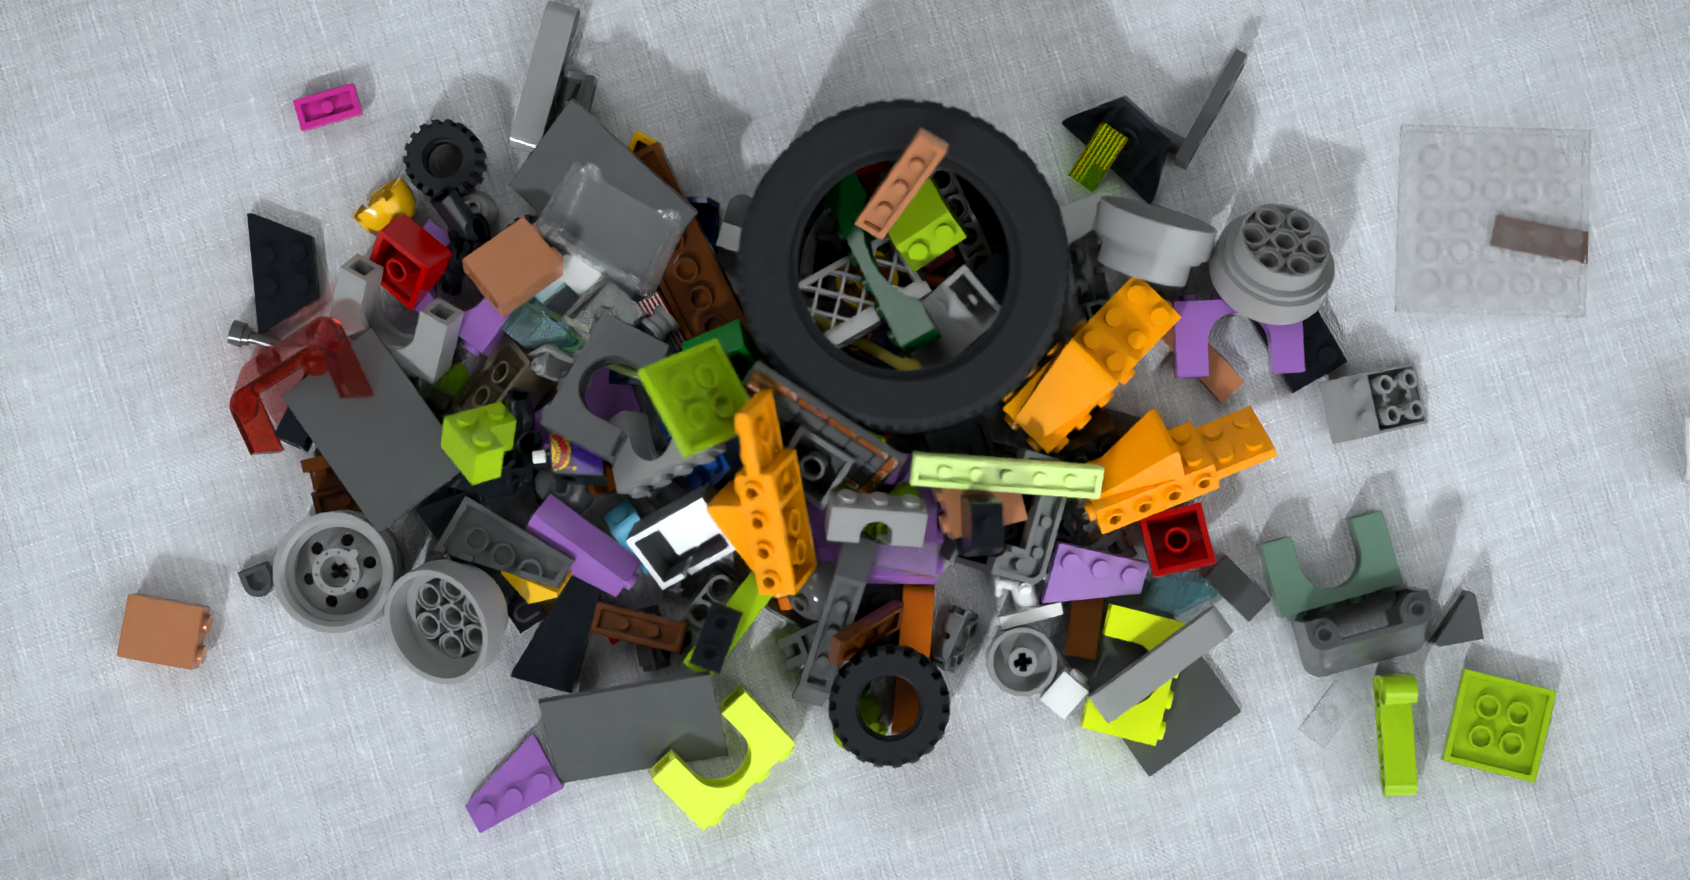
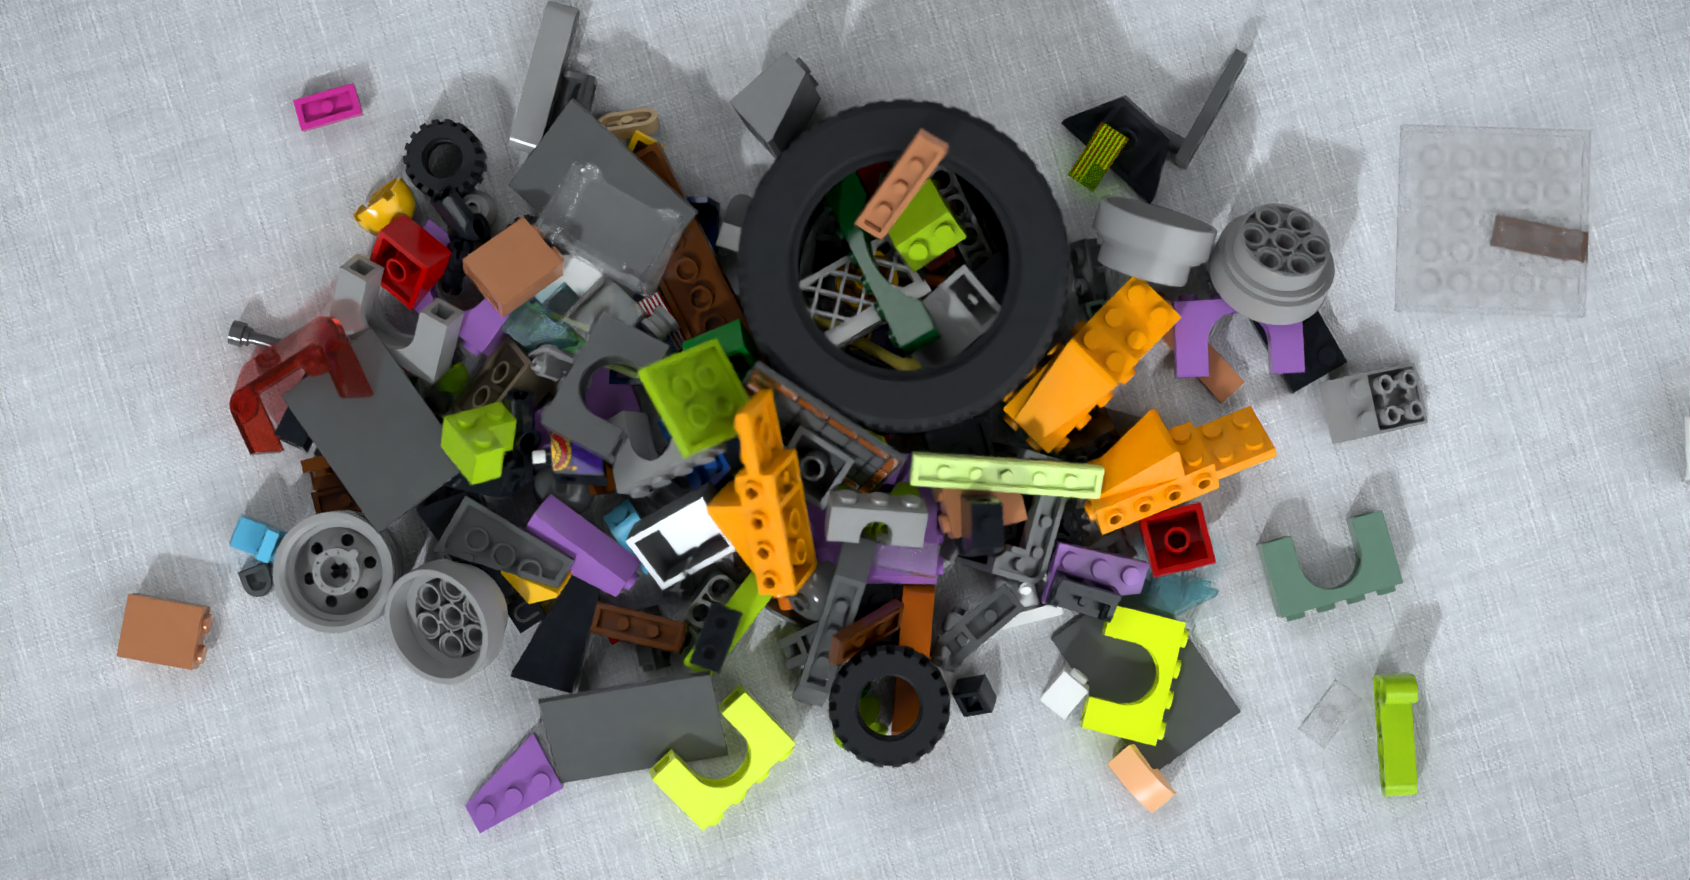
black wing [247,213,320,334] -> none
light grey wheel [986,626,1057,697] -> none
white piece [1060,192,1112,245] -> none
reddish brown tile [1064,597,1104,660] -> none
light grey beam [1089,605,1233,723] -> none
dark grey tile [1203,555,1271,622] -> none
dark grey windscreen [1291,587,1432,677] -> none
dark grey slope [1428,590,1484,647] -> none
lime plate [1440,668,1557,783] -> none
none -> medium azure brick [229,513,288,563]
none -> tan plate [598,108,660,140]
none -> slope [729,52,821,159]
none -> dark grey plate [937,584,1025,664]
none -> black slope [952,674,997,717]
none -> black hinge [1045,570,1122,623]
none -> light nougat slope [1107,744,1176,813]

